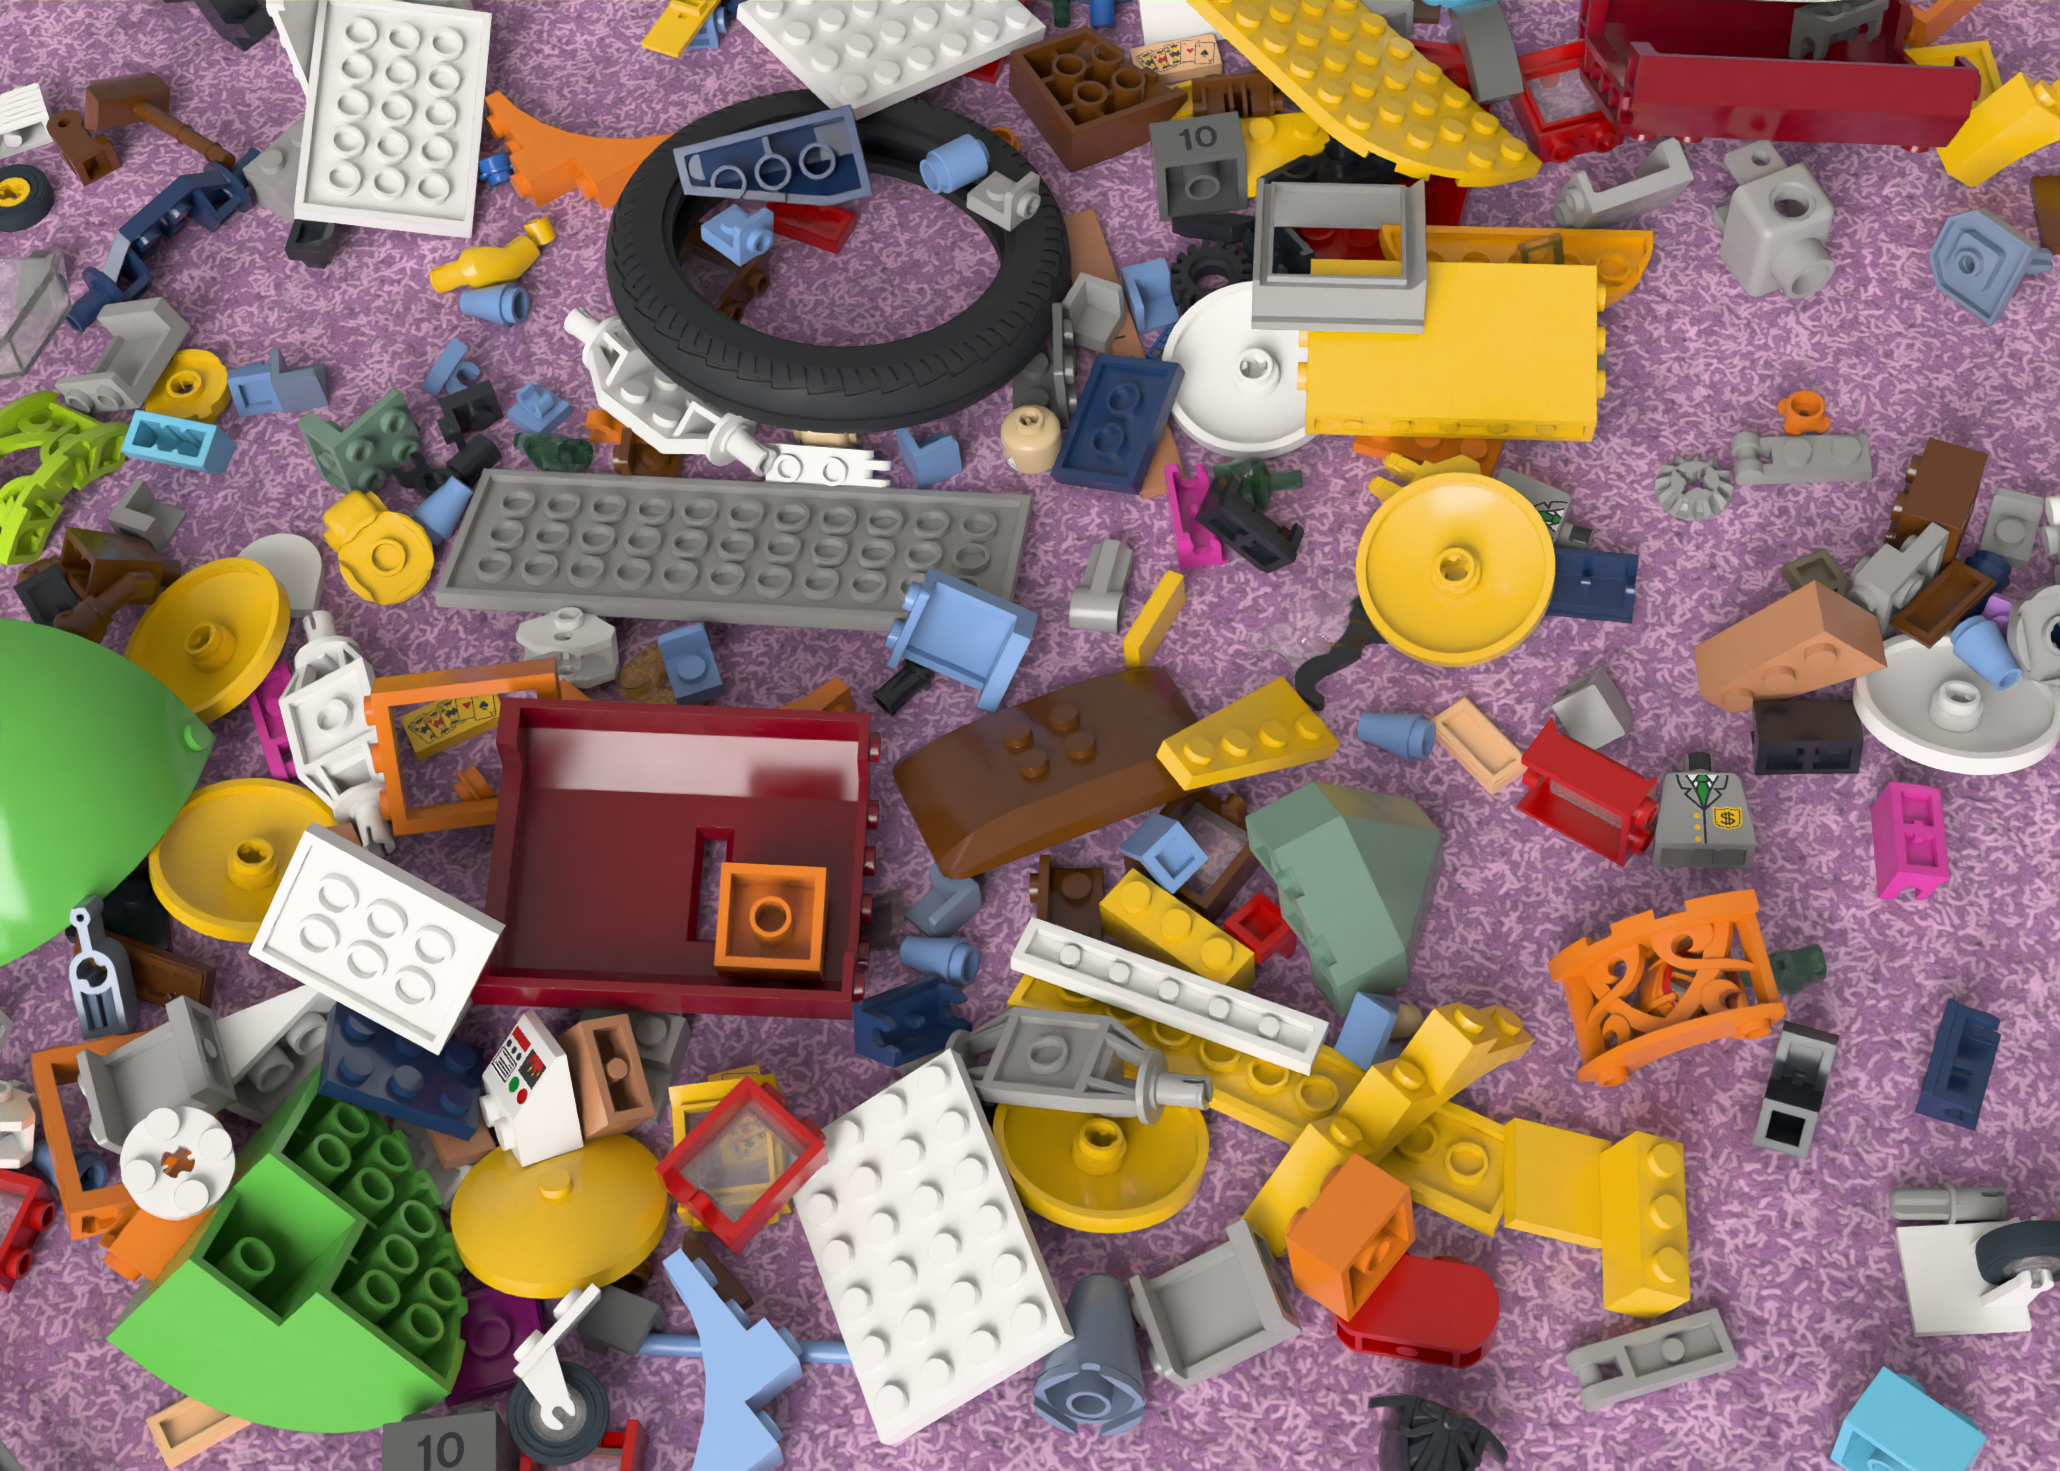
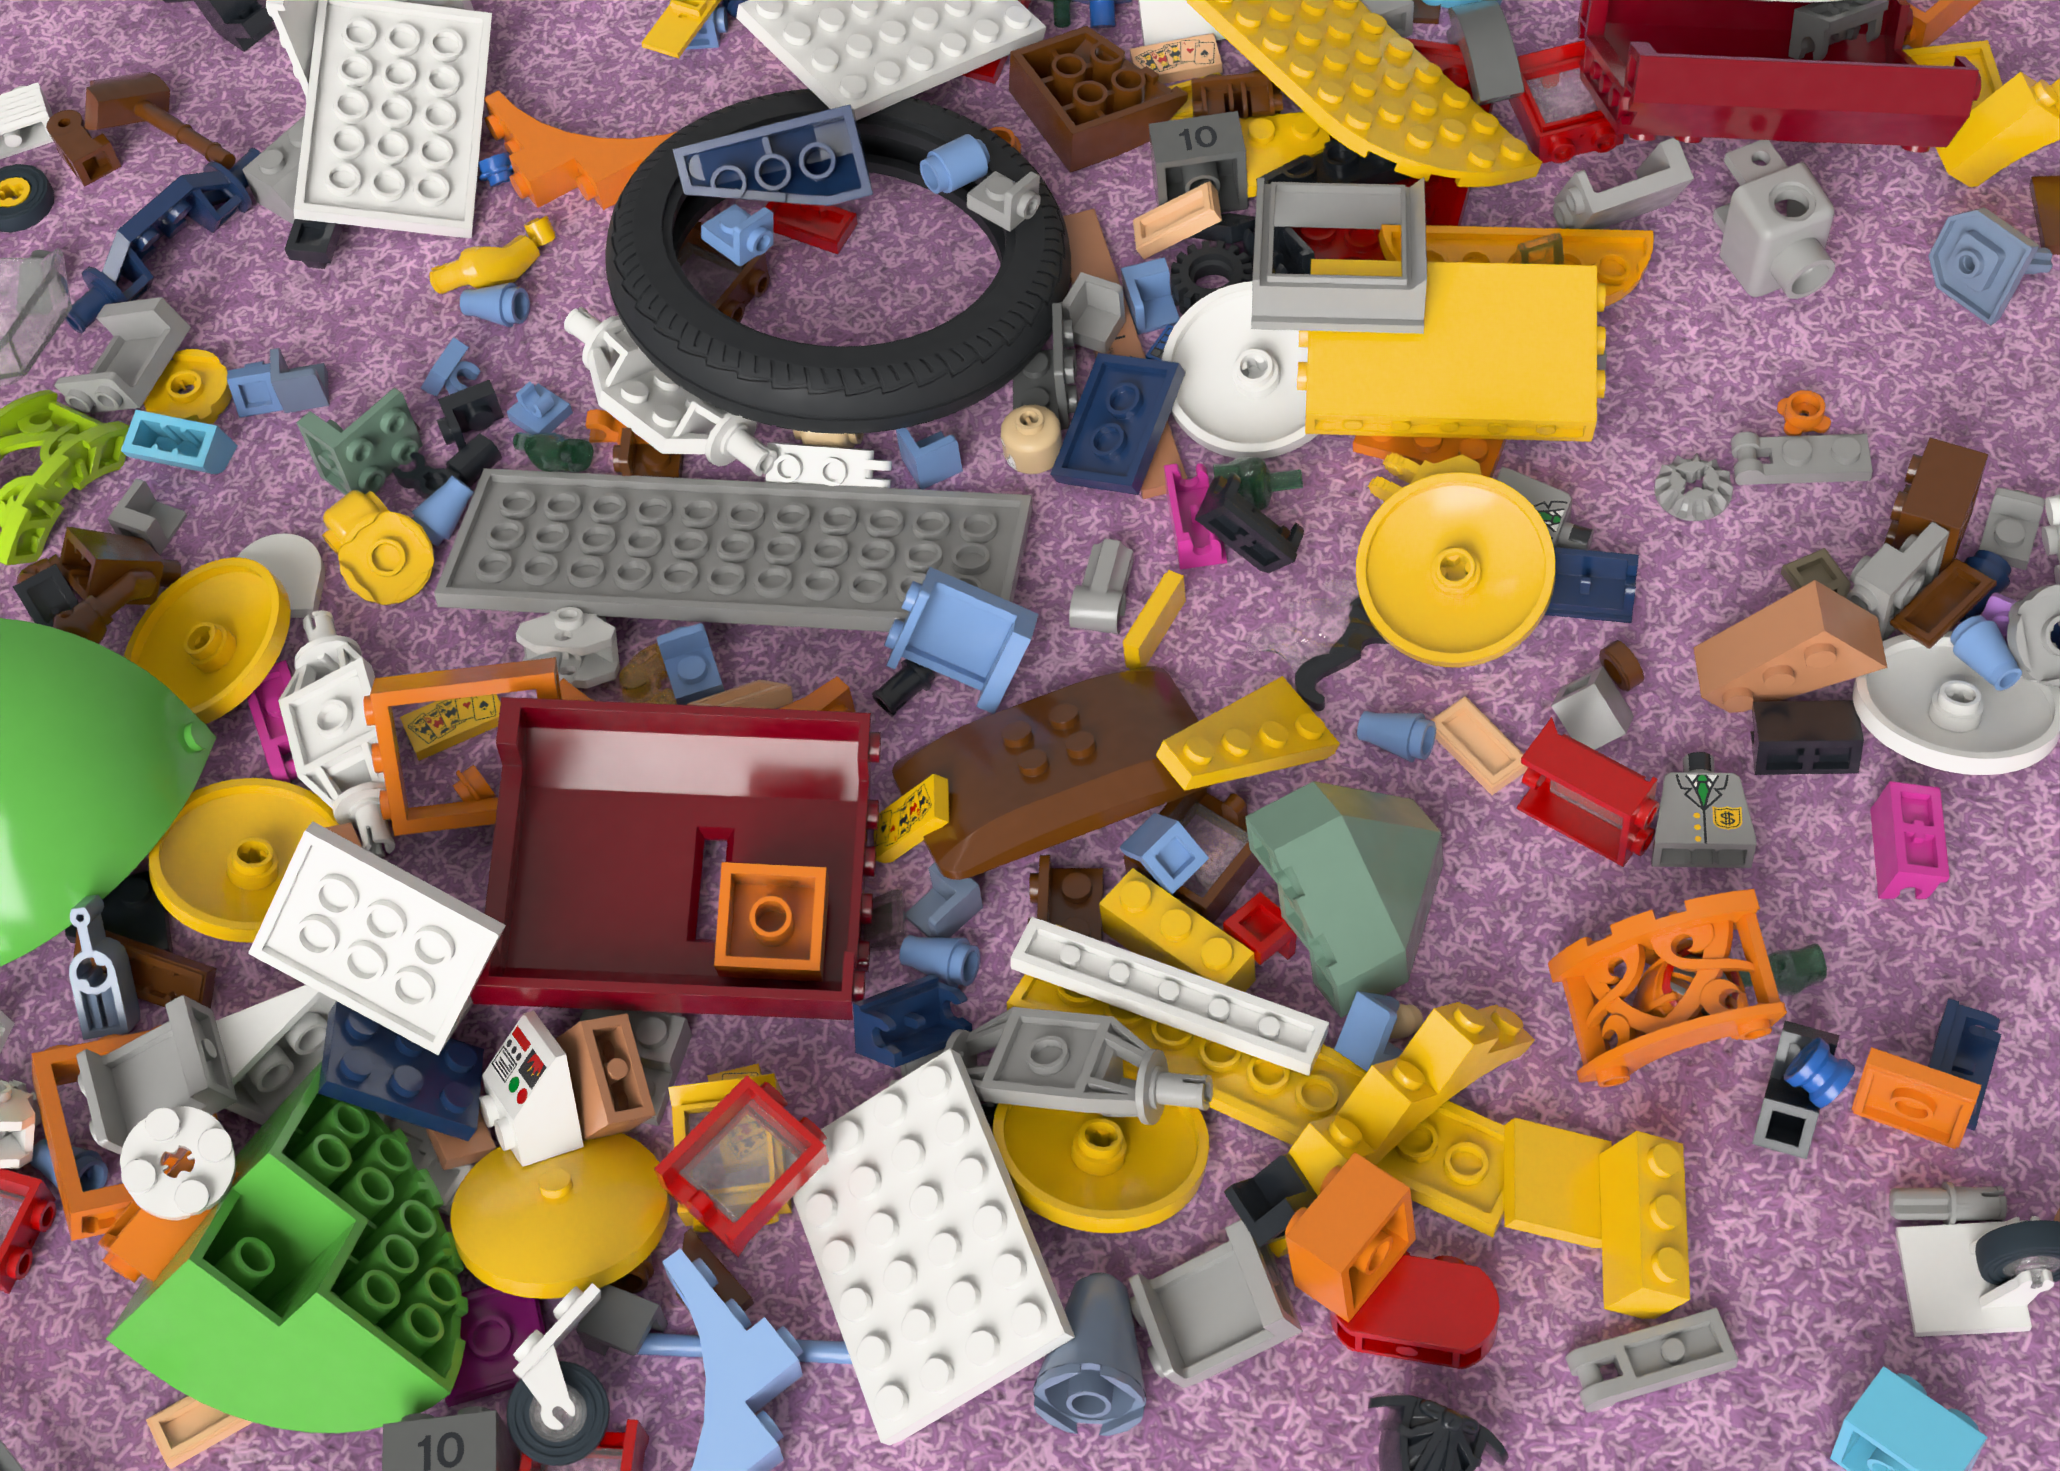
none -> light nougat tile [687,680,793,709]
none -> yellow tile [874,774,949,863]
none -> light nougat tile [1133,181,1222,259]
none -> black panel [1224,1154,1318,1248]
none -> reddish brown tile [1599,640,1644,692]
none -> blue wheel [1784,1037,1855,1108]
none -> orange tile [1851,1047,1982,1149]

